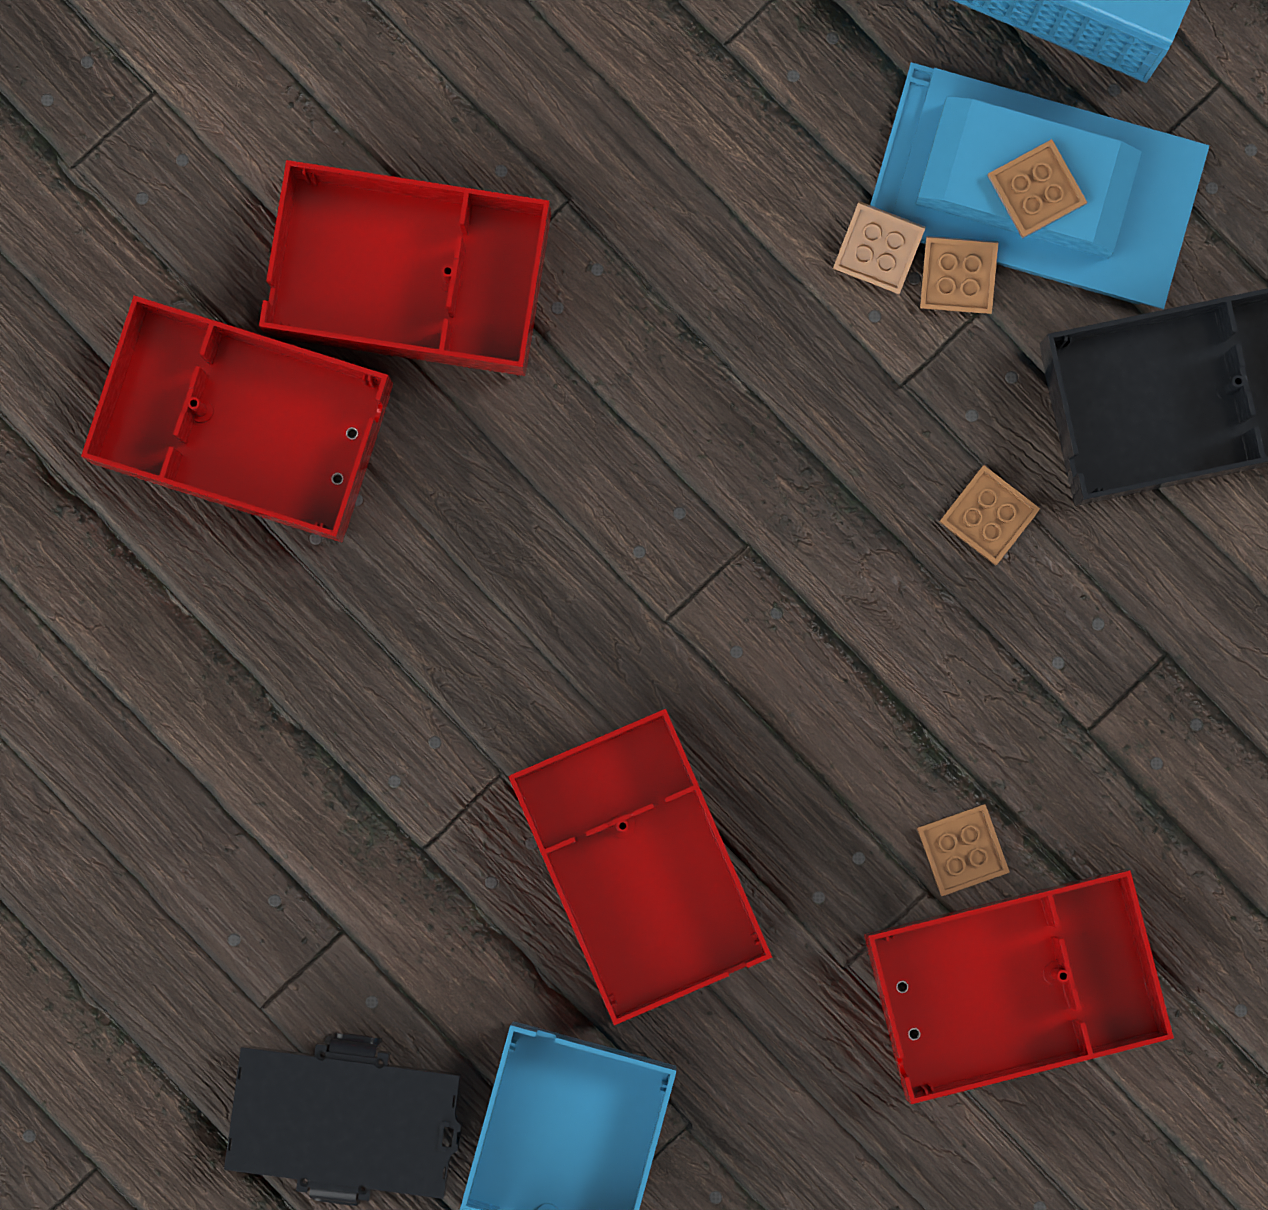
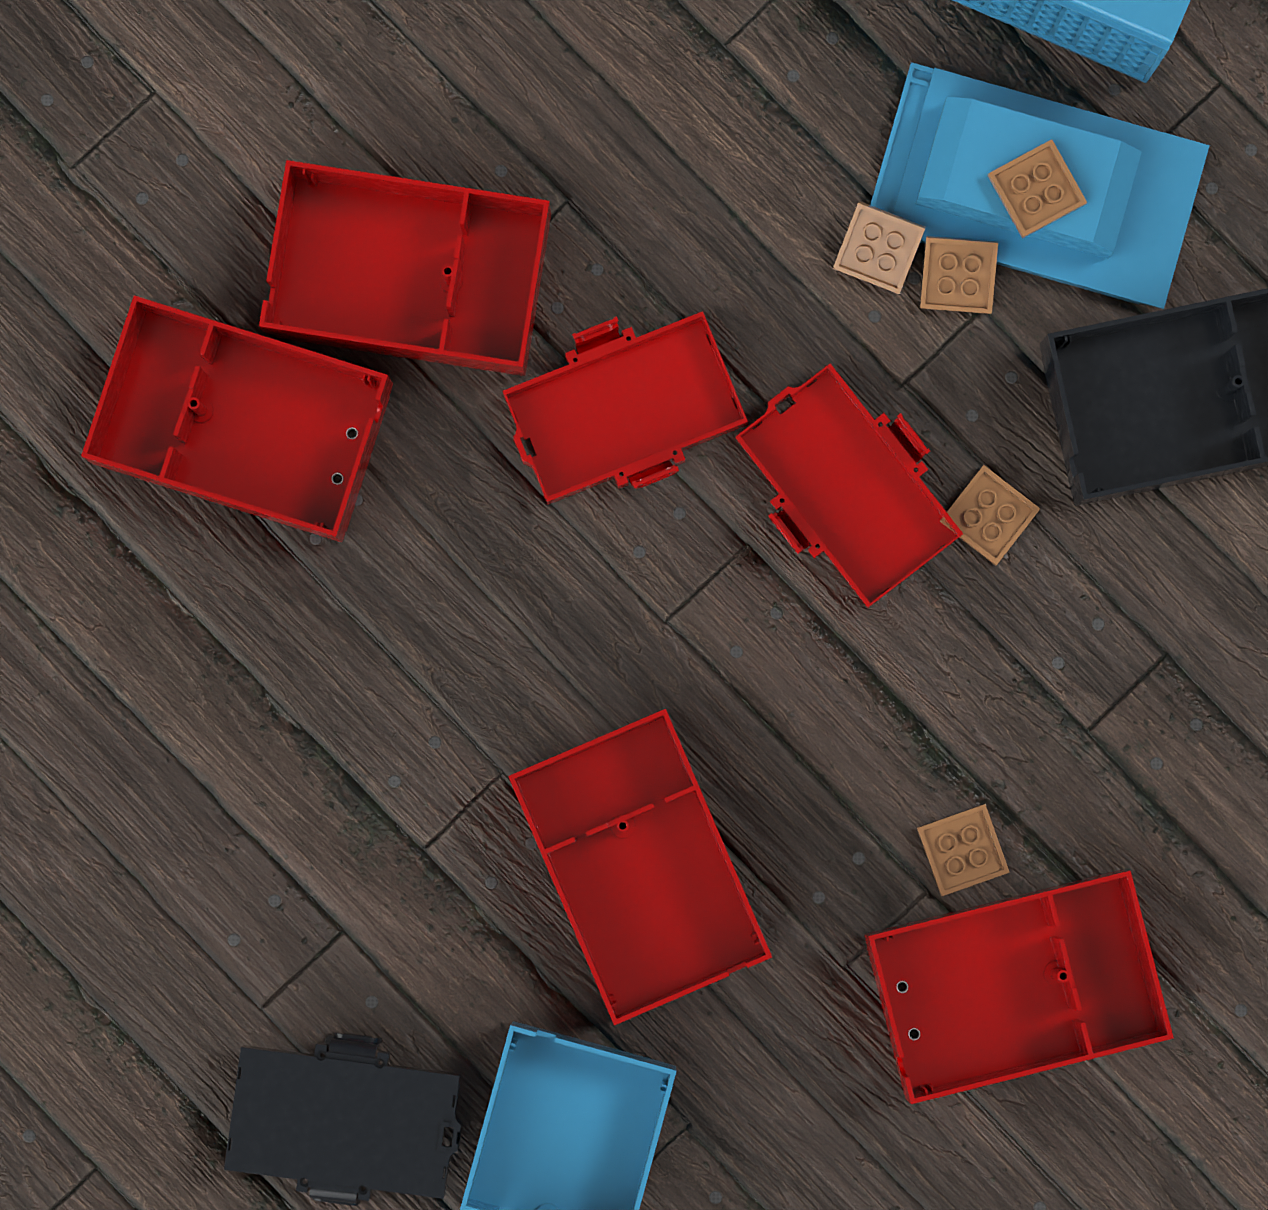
none -> red piece [503,311,748,505]
none -> red piece [735,363,963,608]

